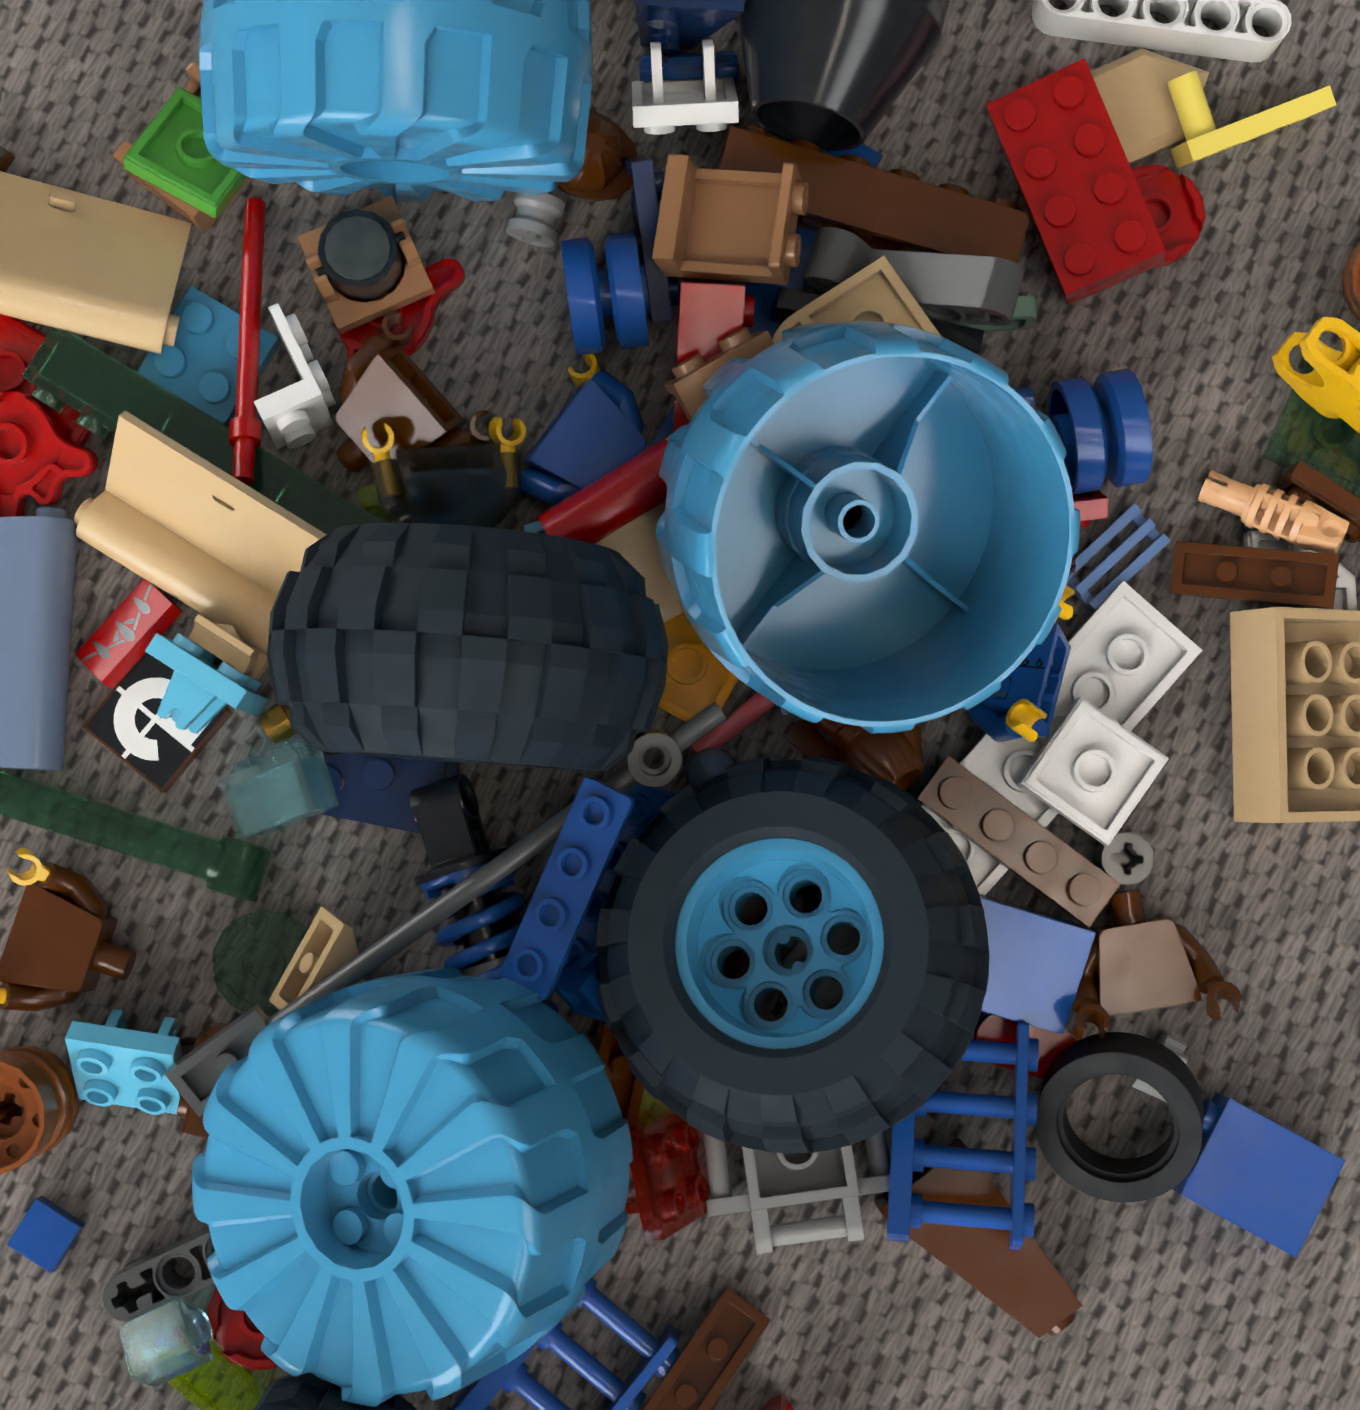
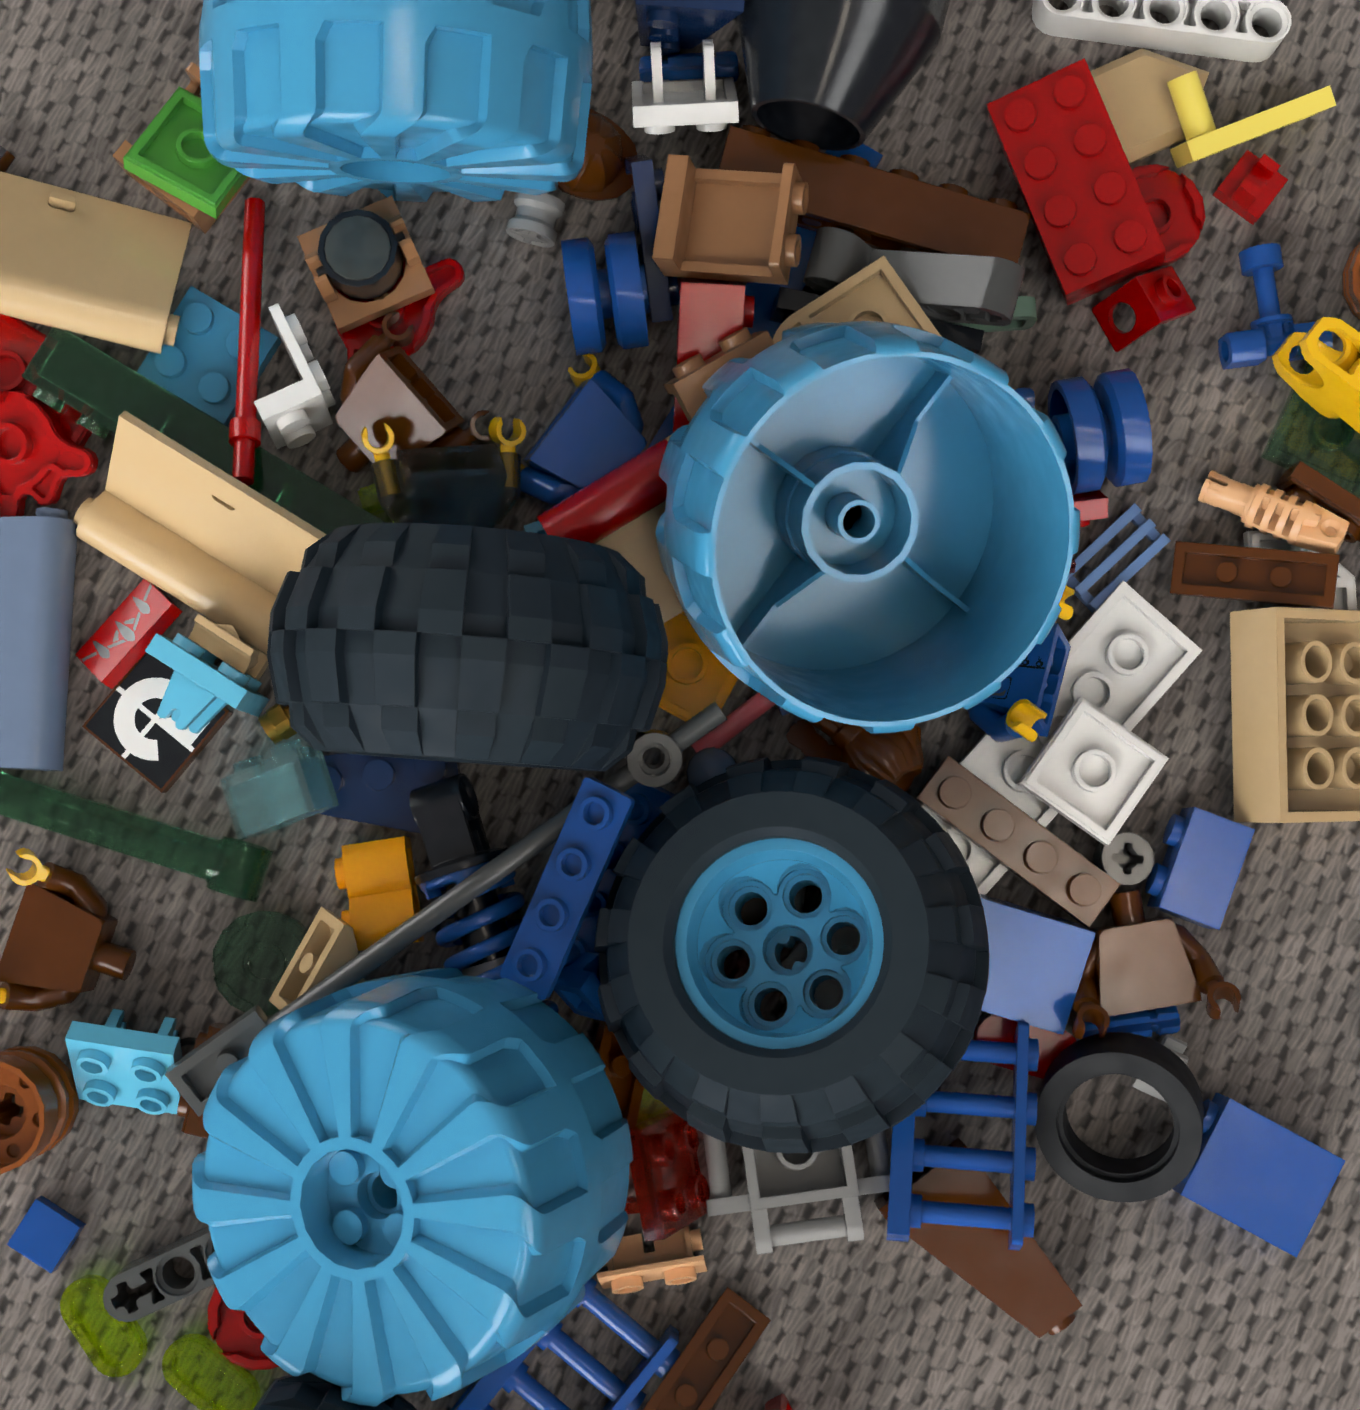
clear light blue brick [118,1299,214,1387] -> none
none -> clear neon green tile [60,1275,148,1377]
none -> light orange brick [334,836,424,951]
none -> light nougat hinge [597,1225,707,1294]
none -> blue axle [1074,1006,1180,1041]
none -> red bracket [1092,266,1196,352]
none -> brick [1145,807,1255,930]
none -> red tile [1213,150,1288,225]
none -> blue bar [1218,243,1333,370]

